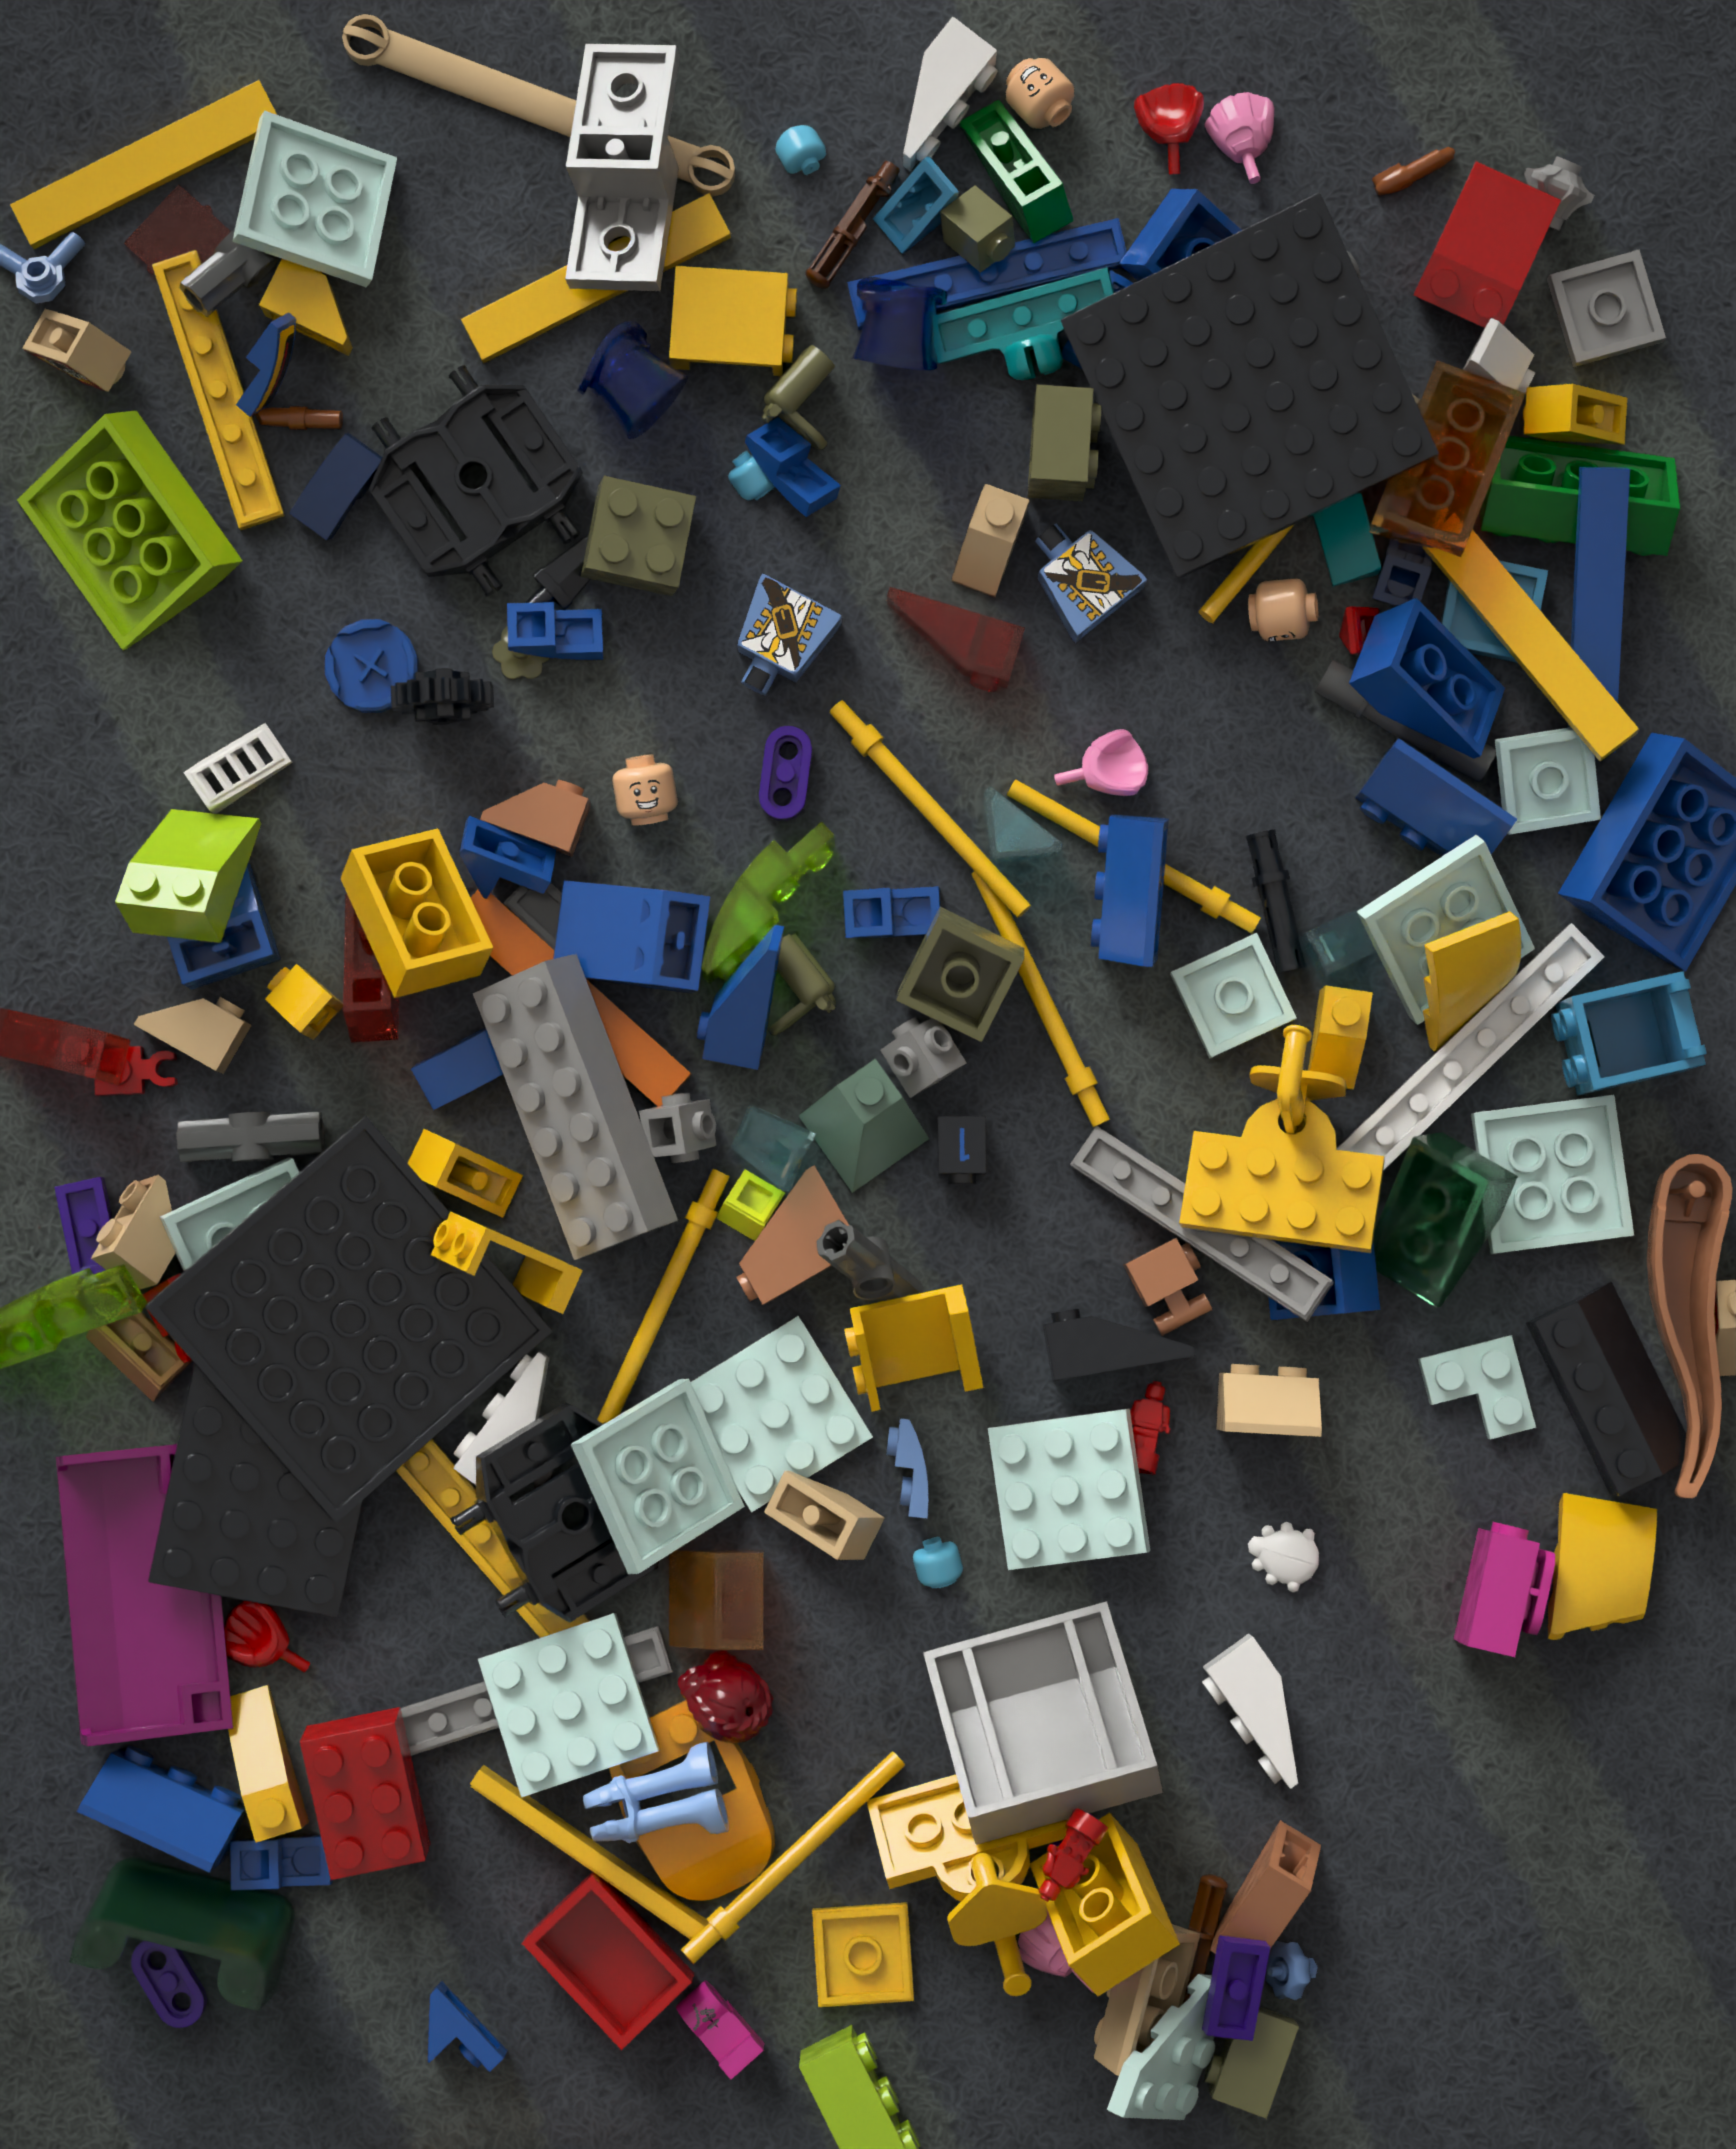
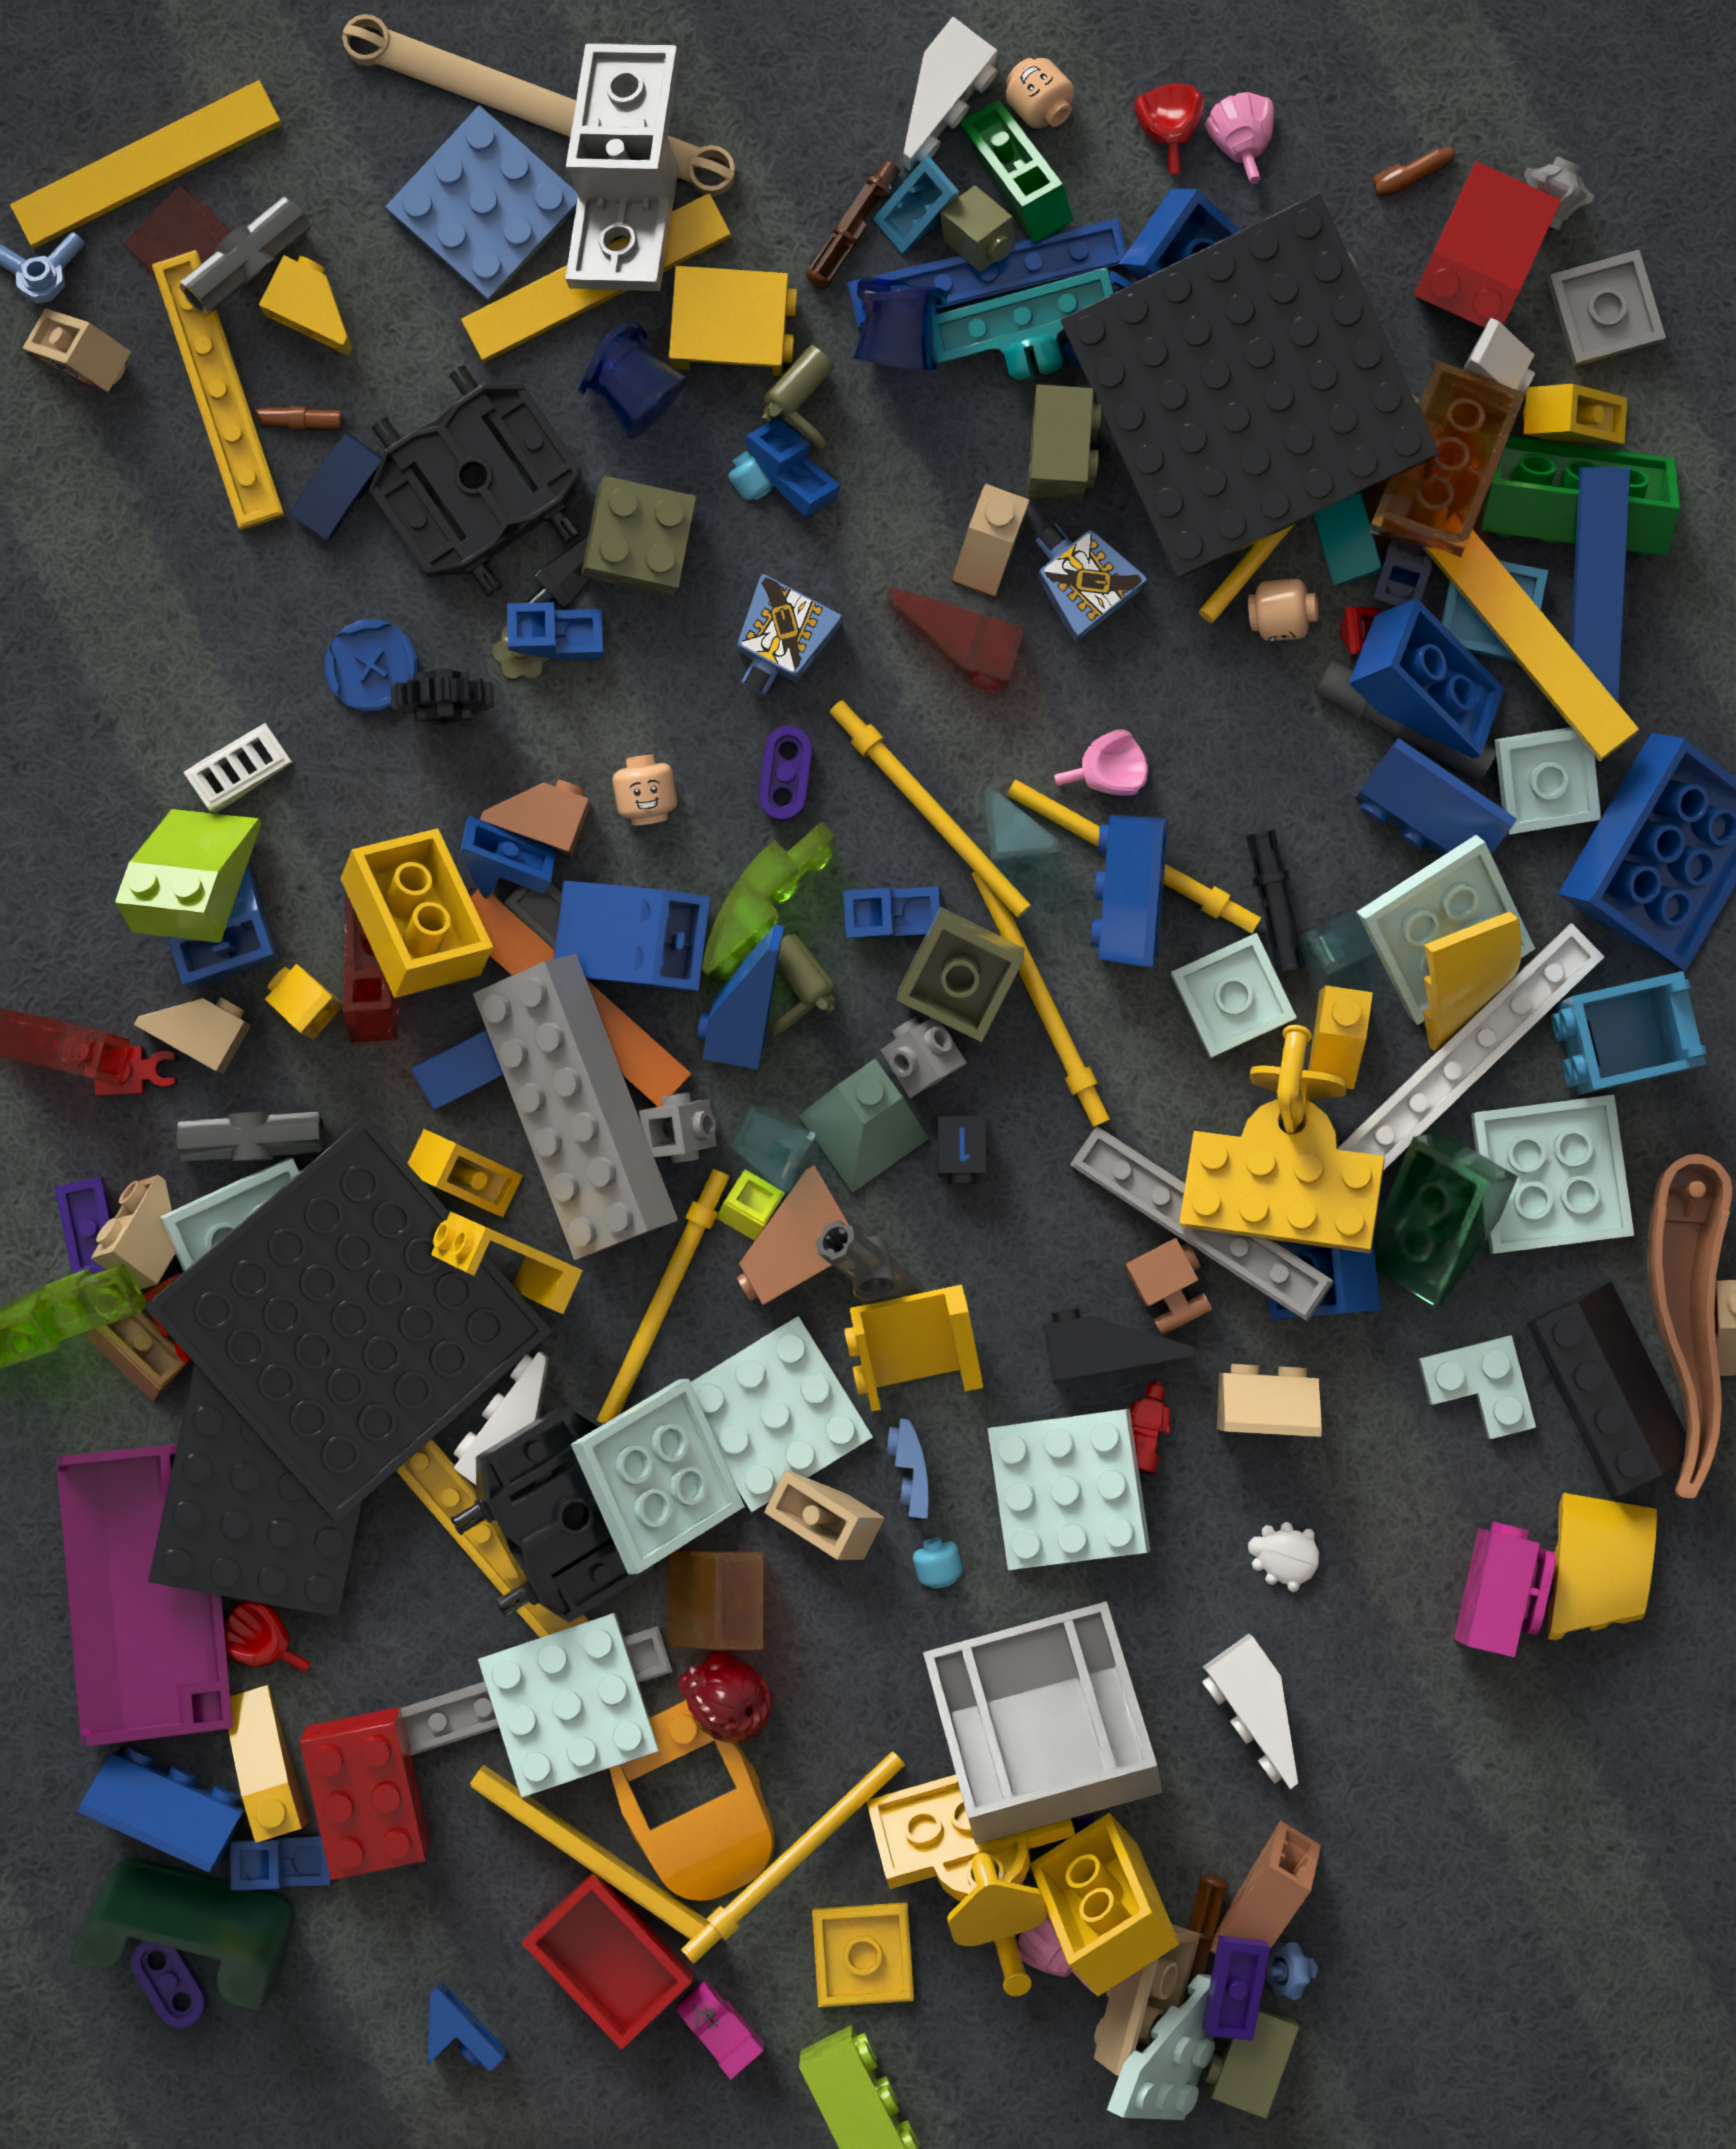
lime slope [17,410,243,650] -> none
light aqua plate [232,110,397,287] -> none
blue slope [236,312,296,417] -> none
light blue piece [583,1742,729,1843] -> none
medium azure piece [775,125,826,175] -> none
red piece [1039,1808,1108,1902] -> none
none -> medium blue plate [385,105,578,303]

